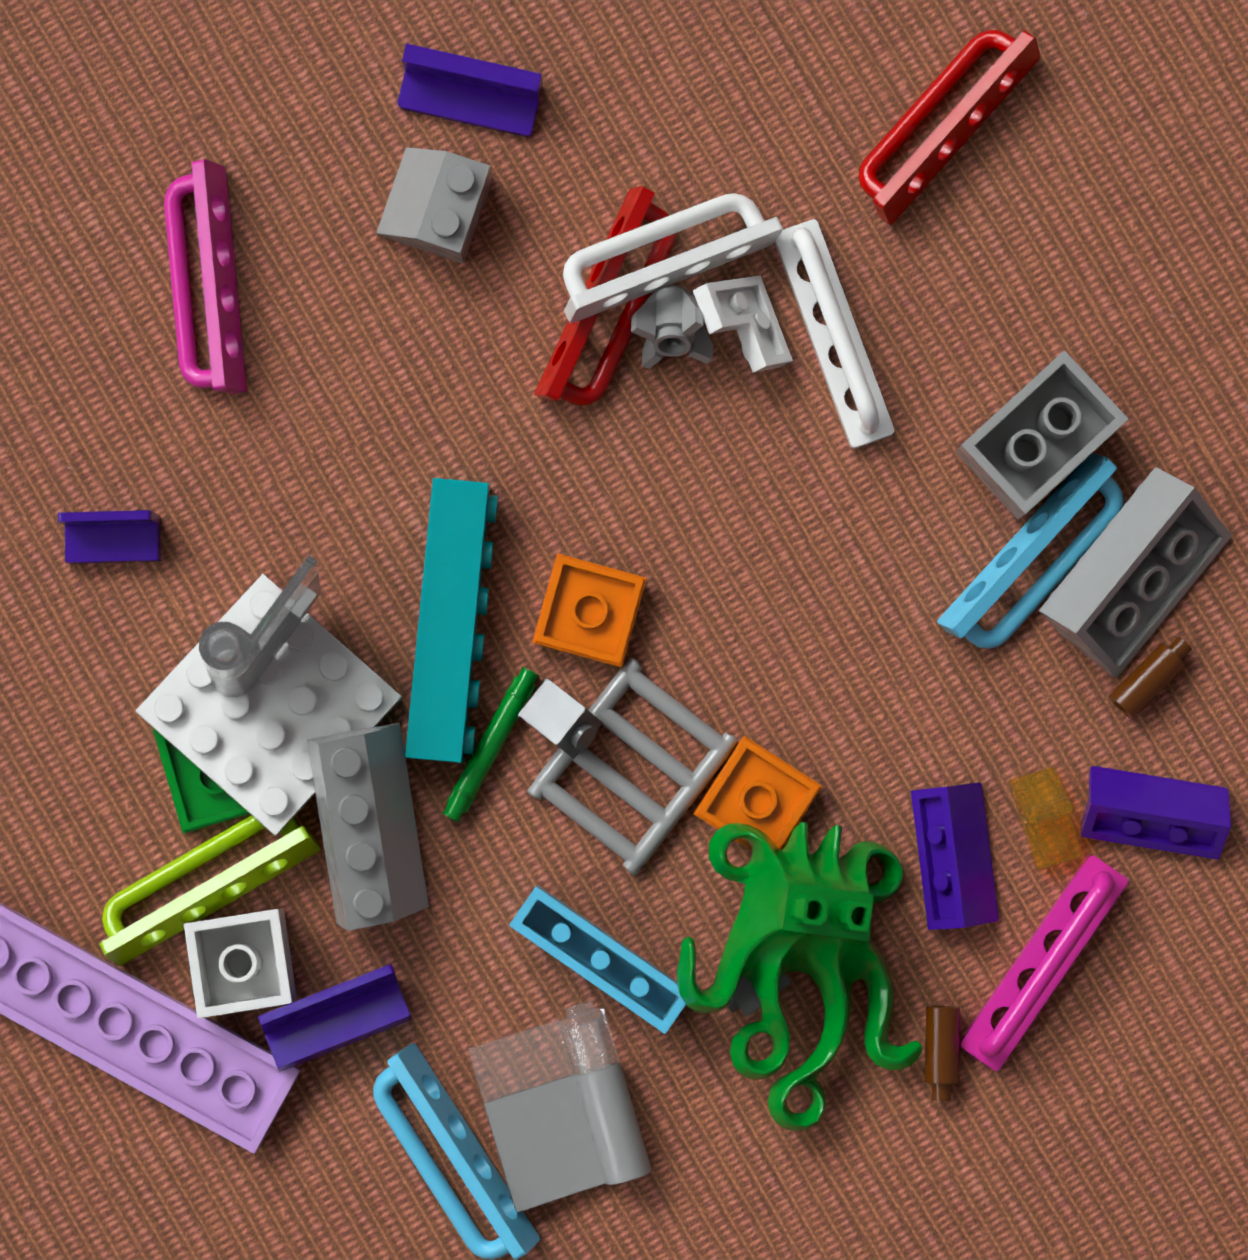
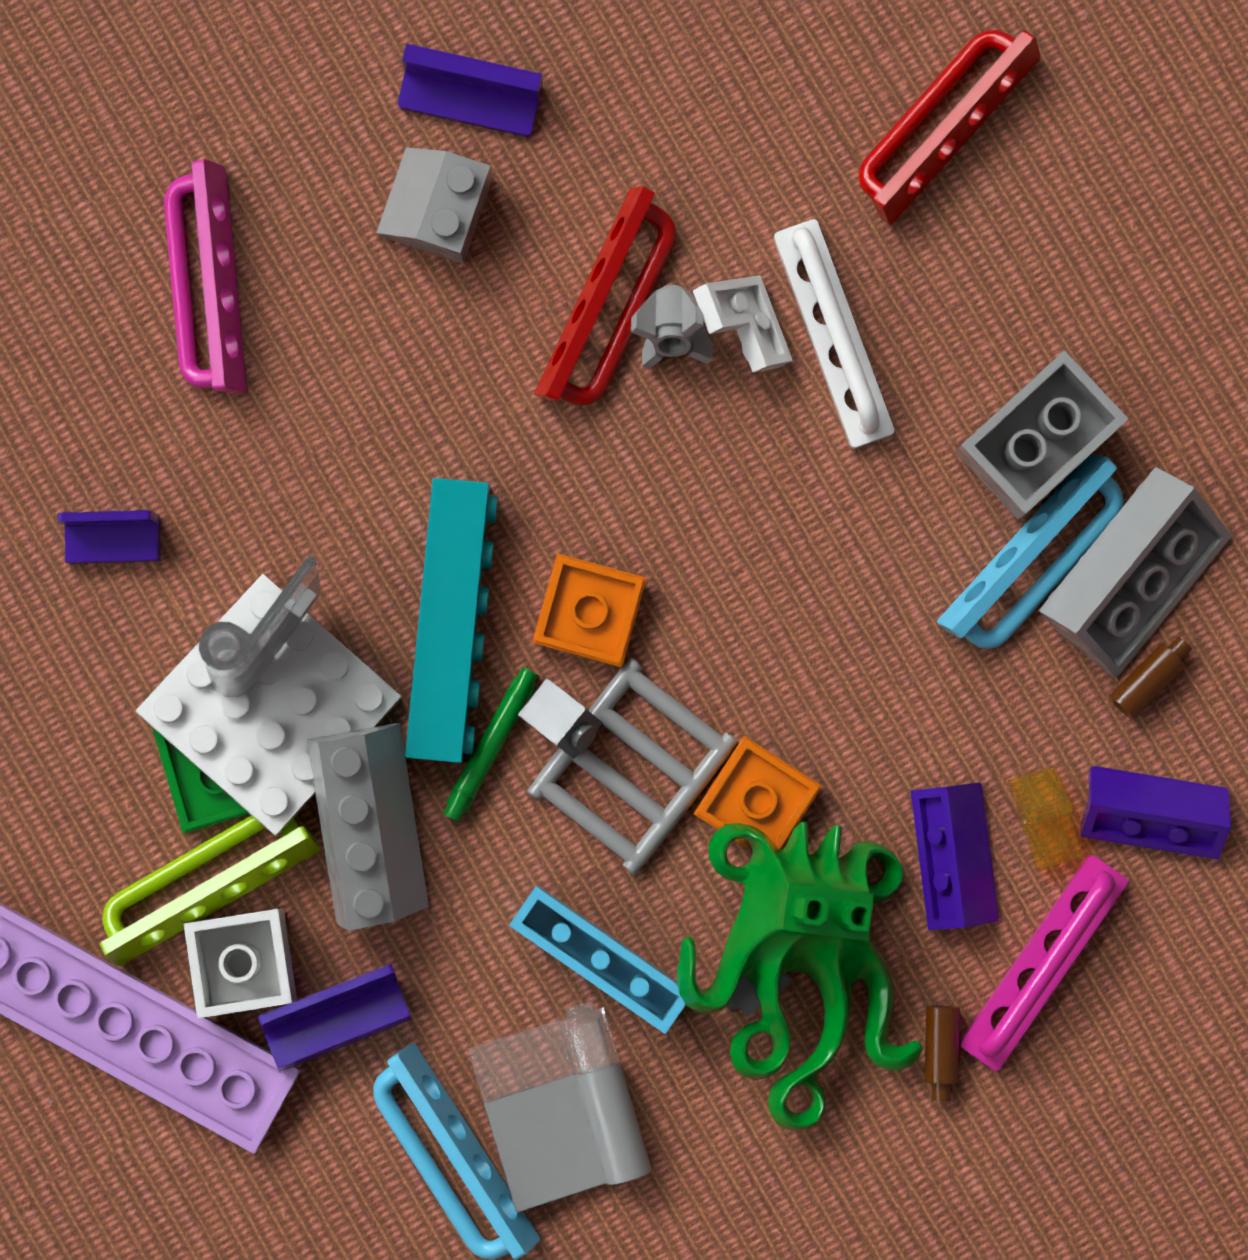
white piece [563,193,783,324] -> none

